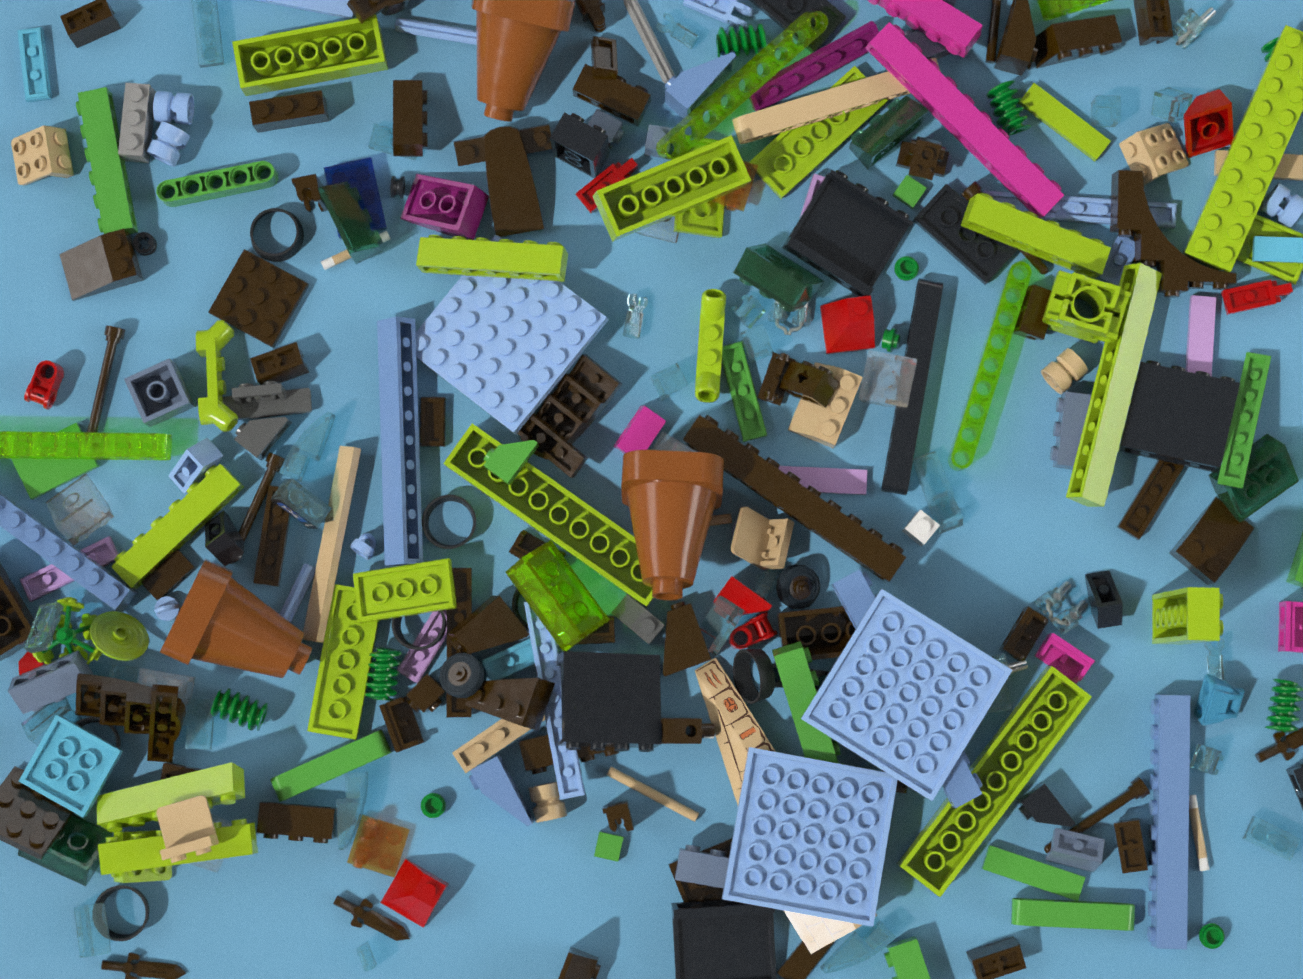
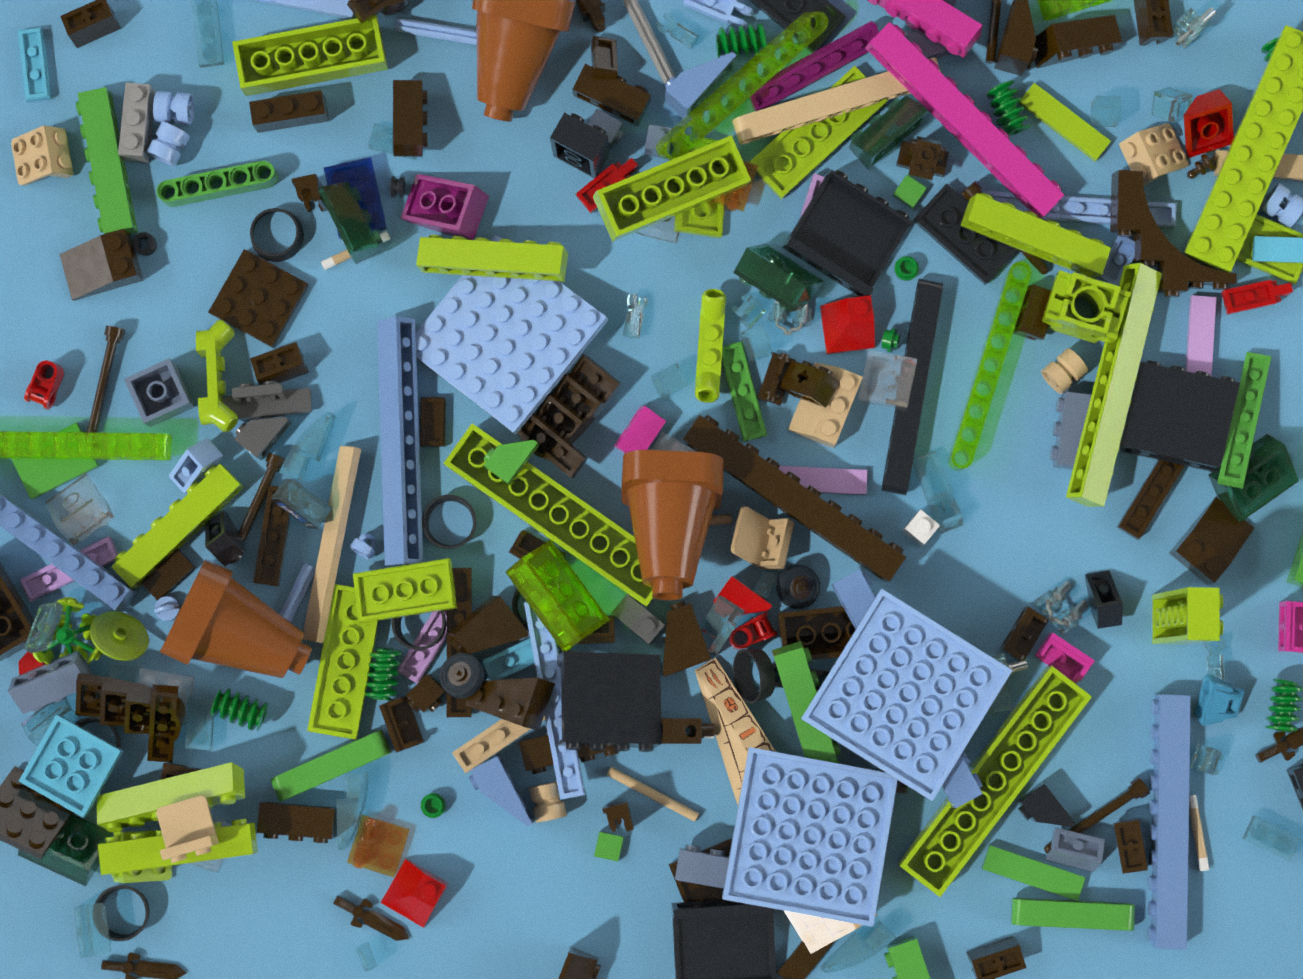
dark brown slope [454,124,552,237] -> none
green plate [1199,923,1225,949] -> none
none -> dark brown hair [1187,154,1217,179]

